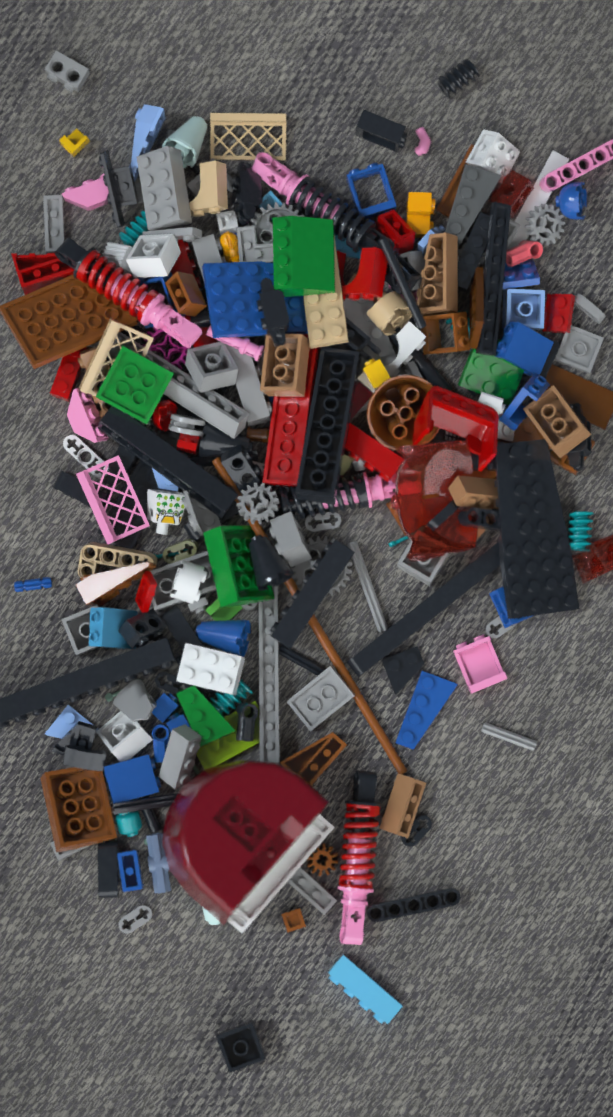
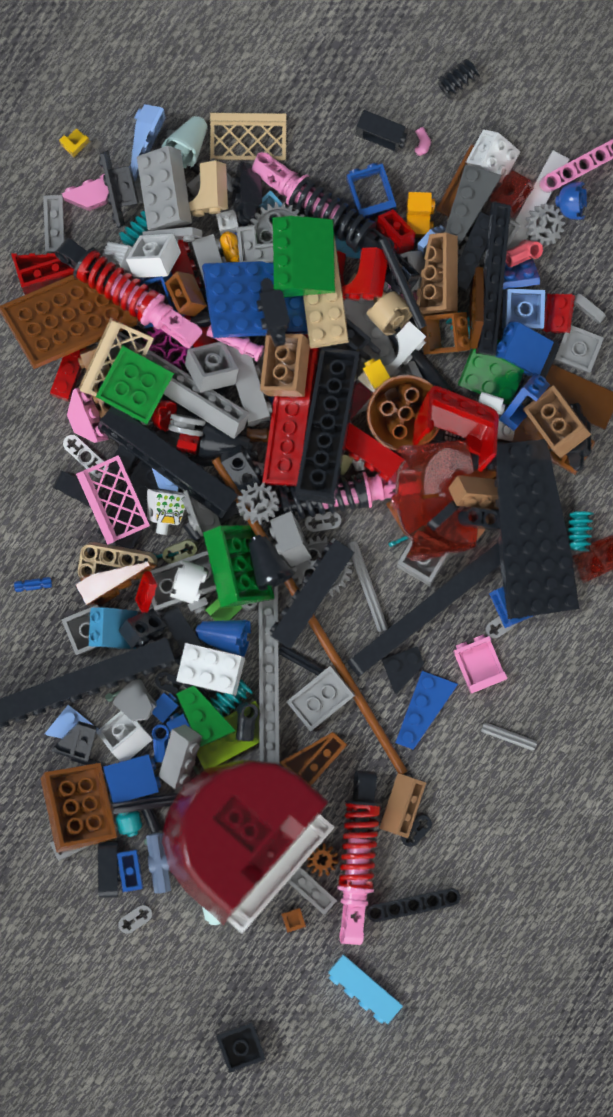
light grey brick [44,51,90,93] -> none
black slope [62,745,106,771] -> none

